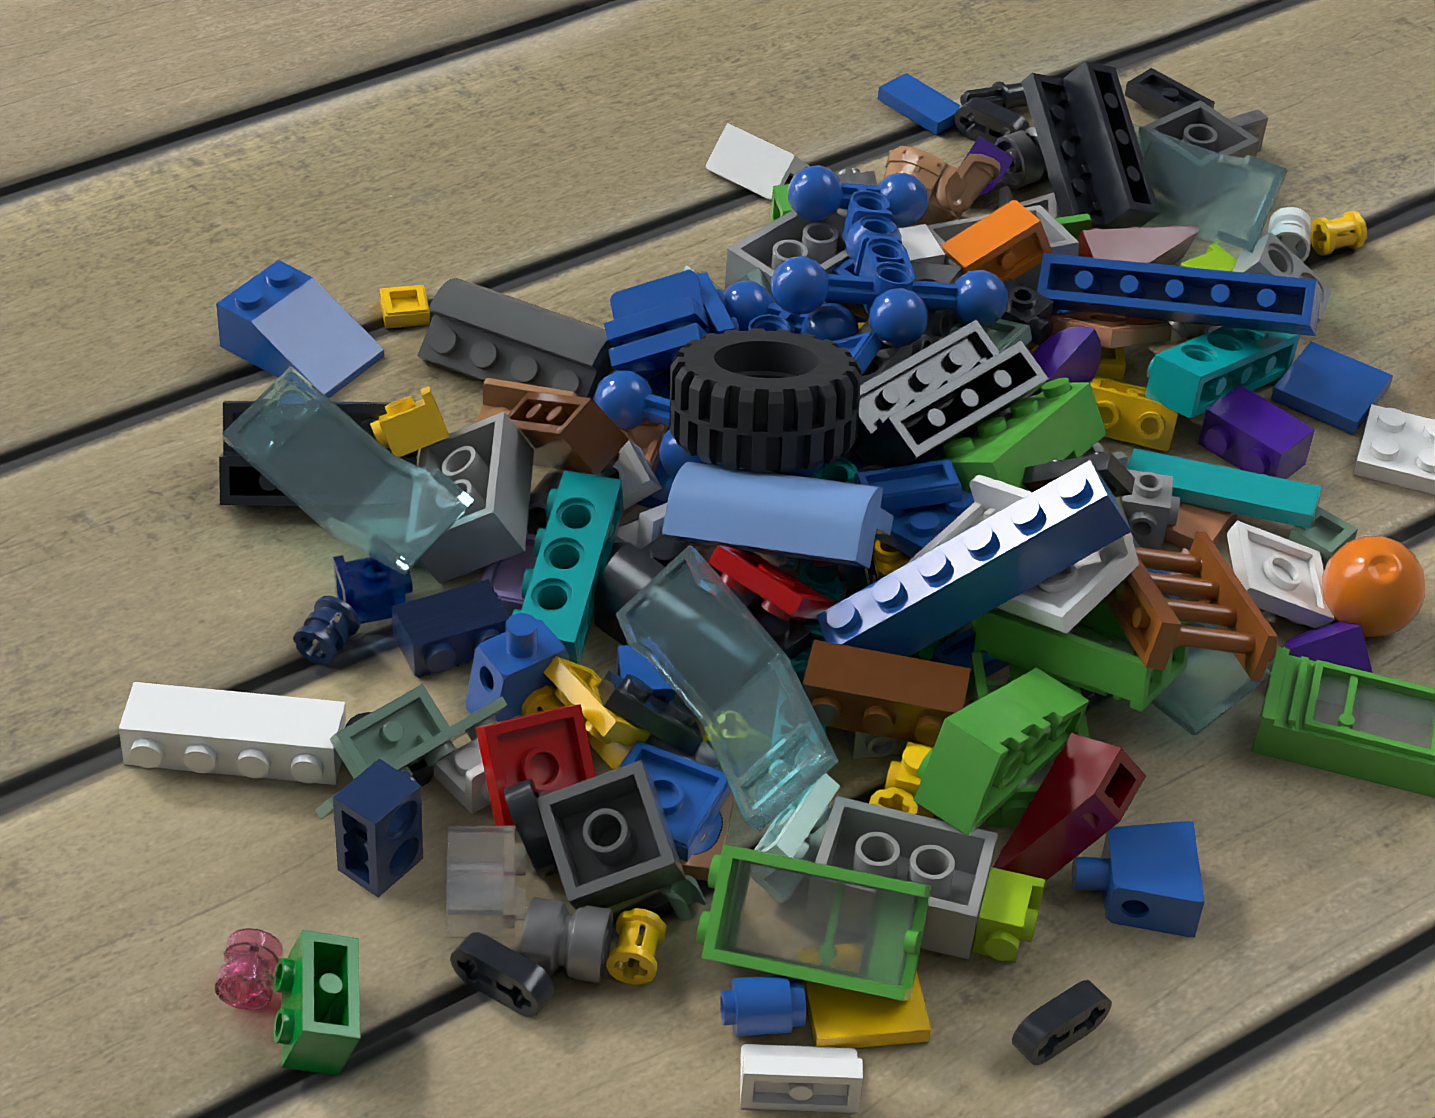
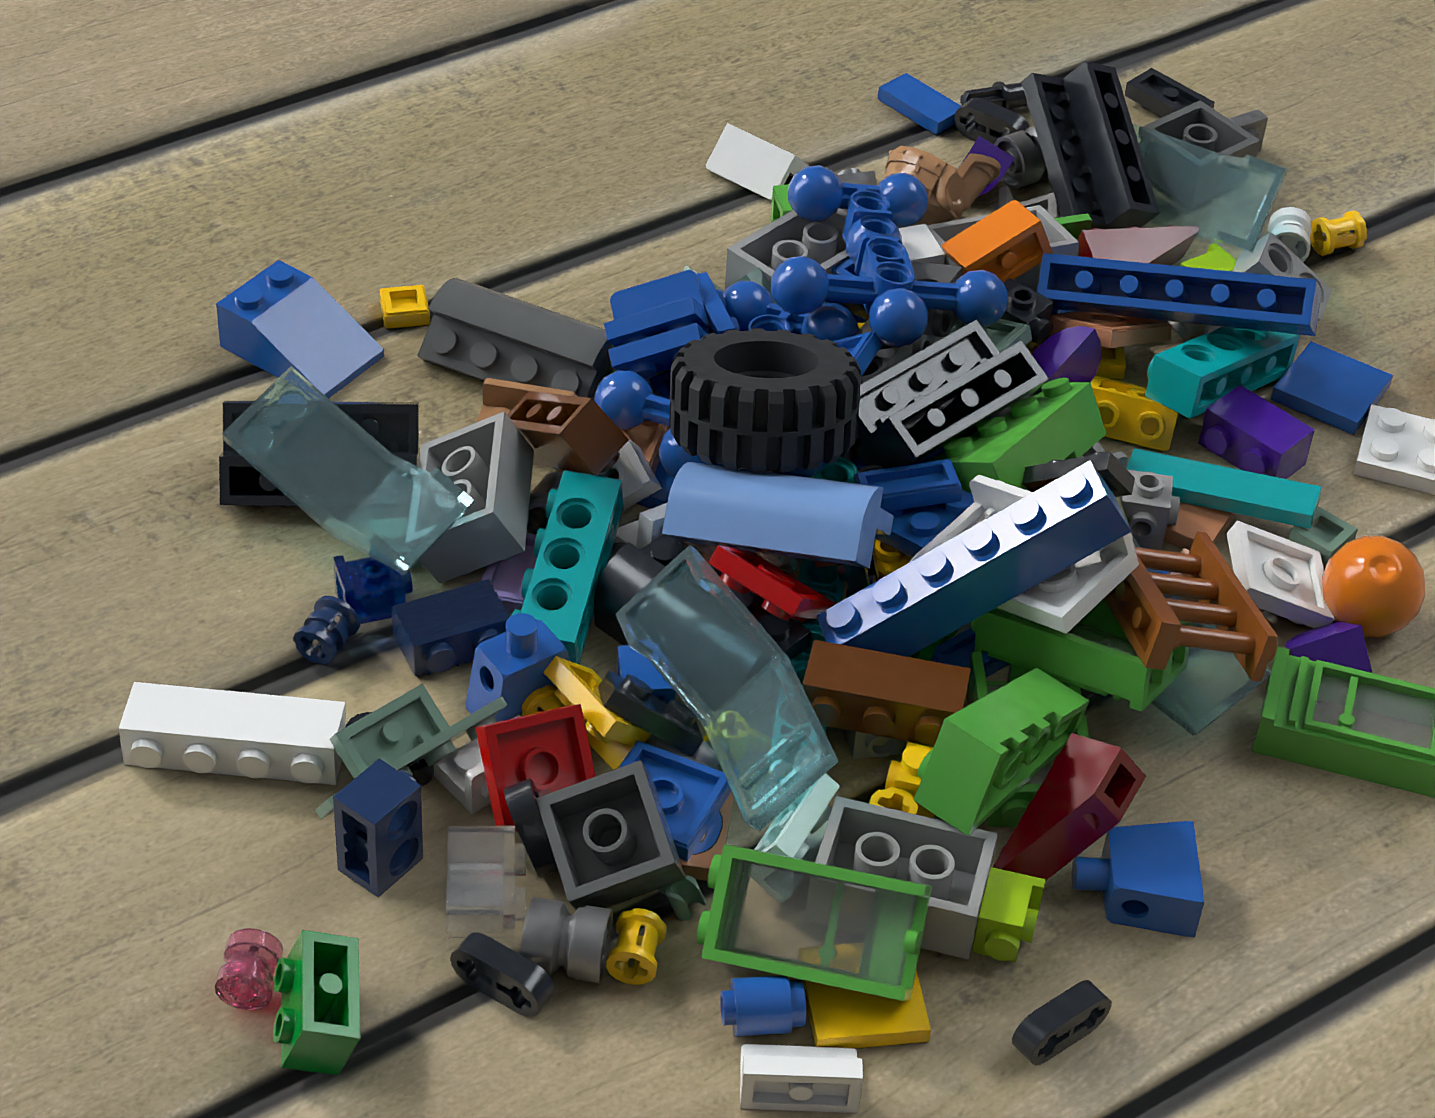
yellow brick [370,386,450,459] -> none

